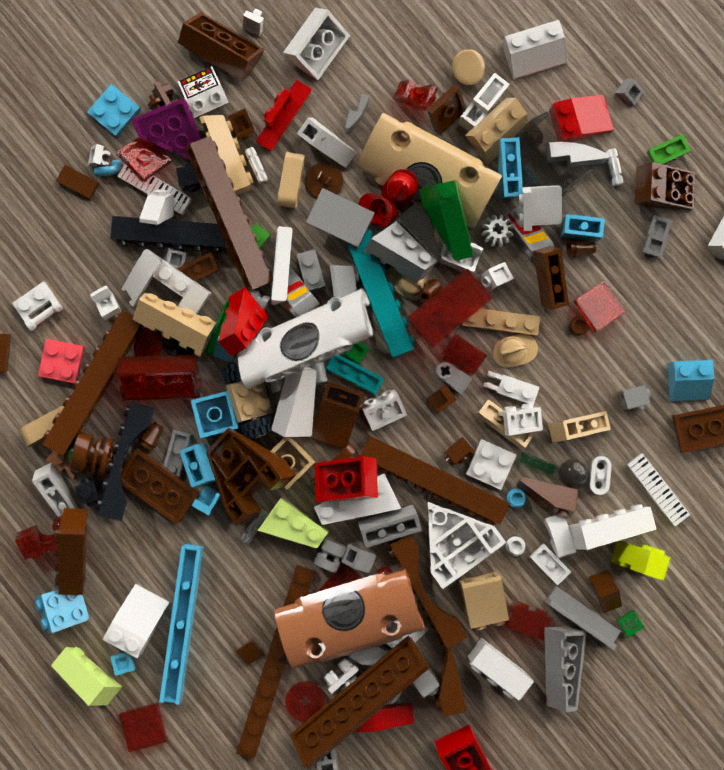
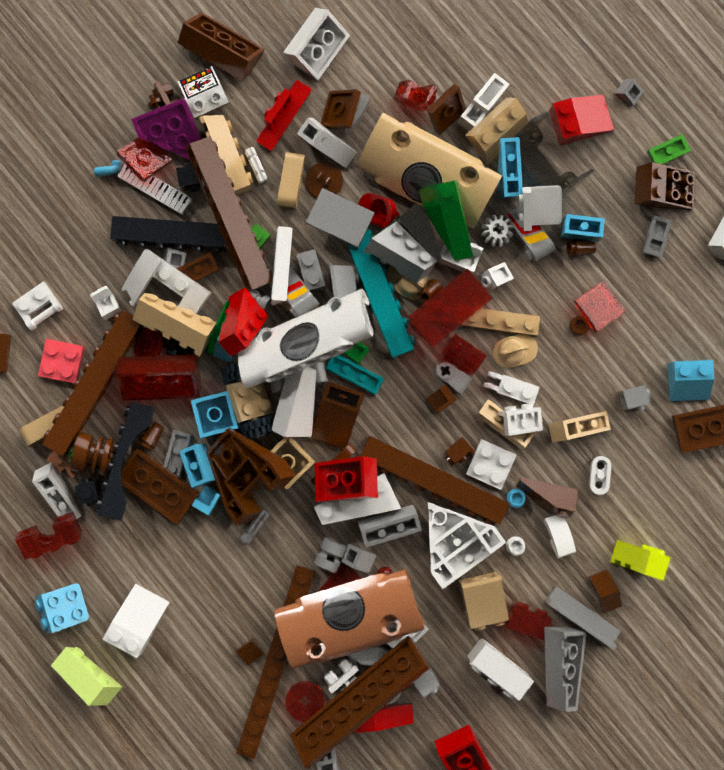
reddish brown wedge [55,508,88,595] -> none
reddish brown tile [56,165,99,200] -> none
medium azure plate [87,84,141,137] -> none
white tile [88,144,111,167] -> none
medium azure plate [110,652,136,676] -> none
clear red plate [119,702,168,752] -> none
white slope [140,189,174,225] -> none
medium azure tile [159,544,204,705] -> none
reddish brown bracket [228,108,255,140] -> none
white tile [243,9,264,36] -> none
yellowish green wedge [258,498,329,548] -> none
white bracket [361,390,407,431] -> none
red piece [381,169,418,209] -> none
reddish brown arch [388,534,468,649] -> none
reddish brown slope [434,646,467,717] -> none
tan piece [452,50,485,85] -> none
white slope [502,20,567,80] -> none
clear green axle [519,452,557,475] -> none
white plate [529,543,571,585] -> none
reddish brown brick [533,246,569,310] -> none
white slope [546,142,609,168] -> none
clear smoke hair [558,459,588,489] -> none
white wedge [568,504,656,550] -> none
white axle [606,149,624,186] -> none
green tile [617,610,644,637] -> none
white tile [626,453,690,526] -> none
none -> reddish brown tile [321,89,361,129]

